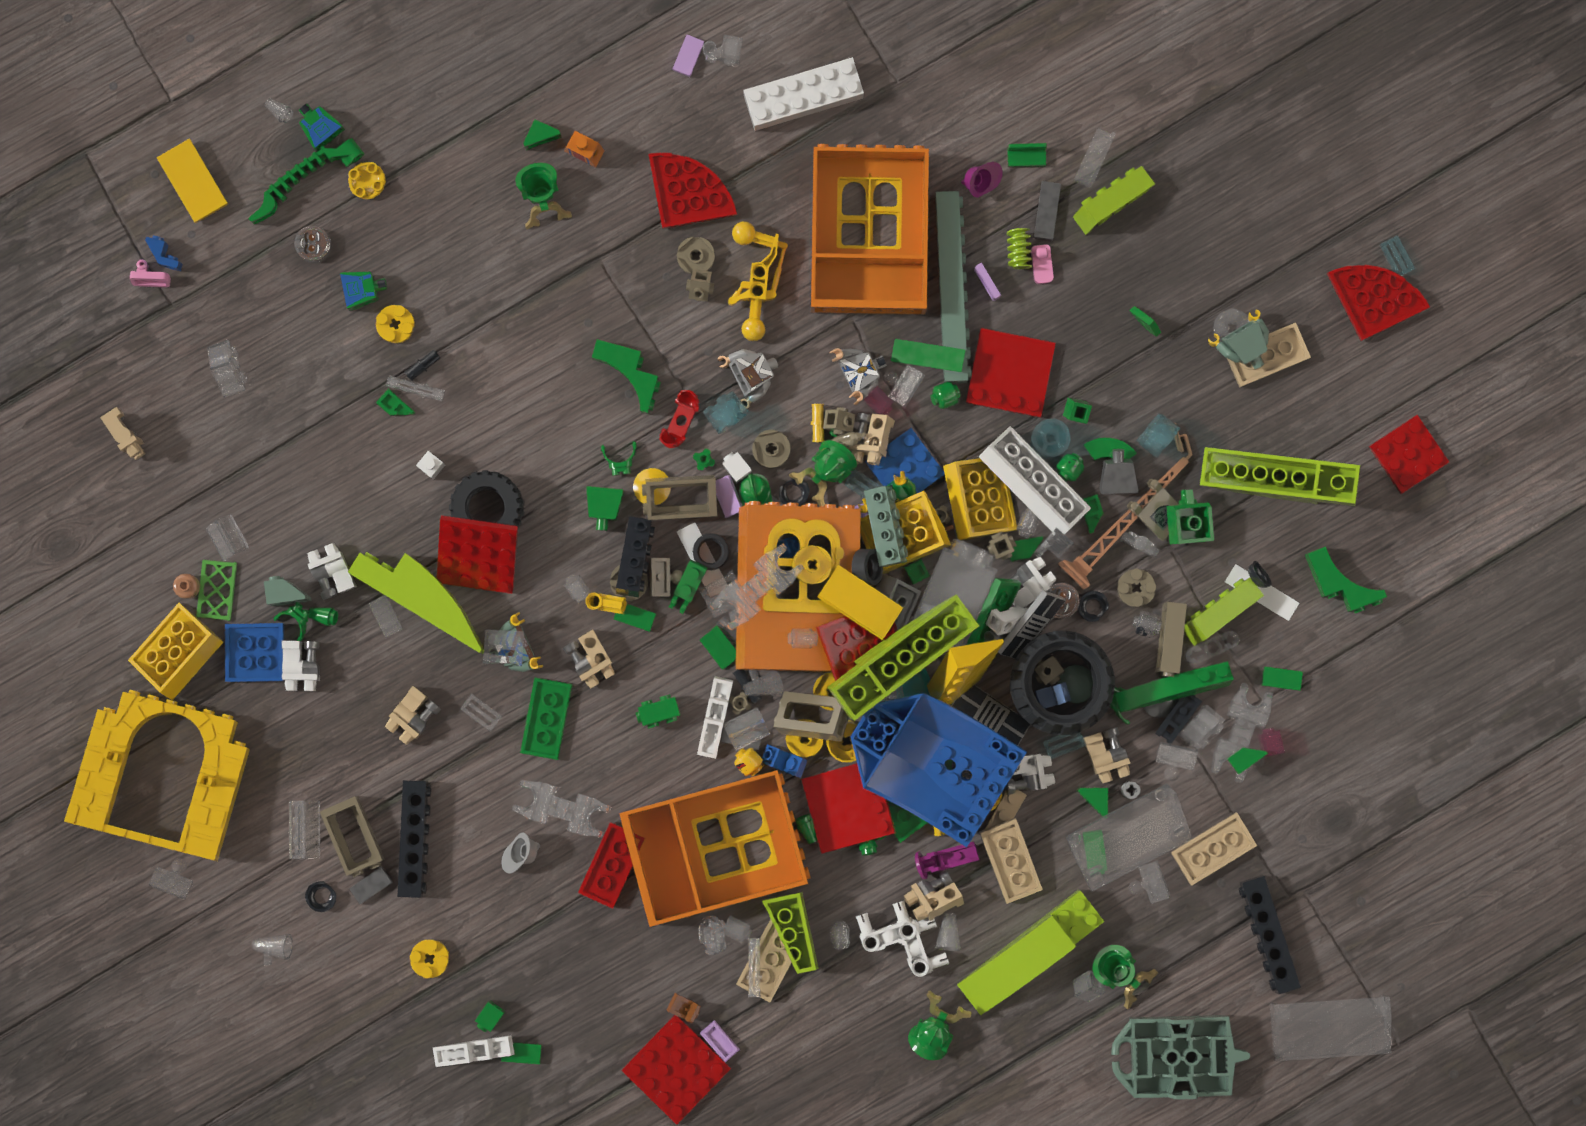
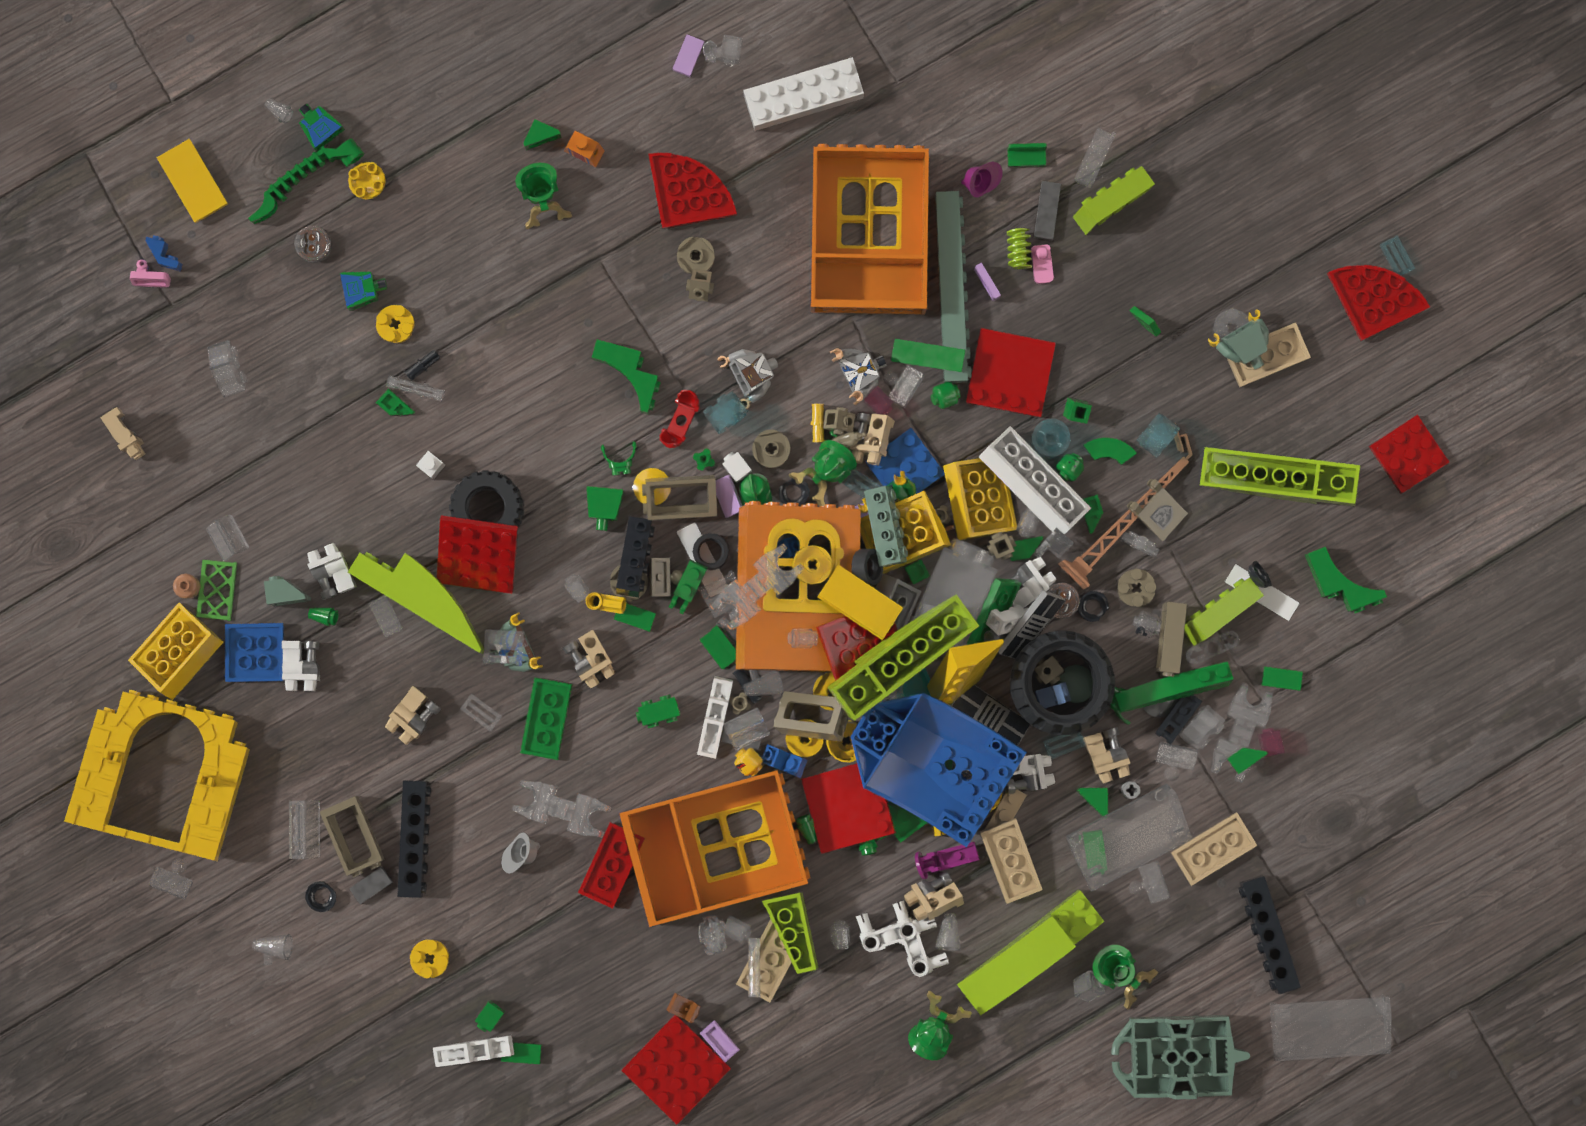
green helmet [274,602,311,642] -> none
yellow piece [728,221,788,341] -> none
flat silver torso [1100,449,1138,494] -> none
green hinge [1166,489,1214,544] -> none

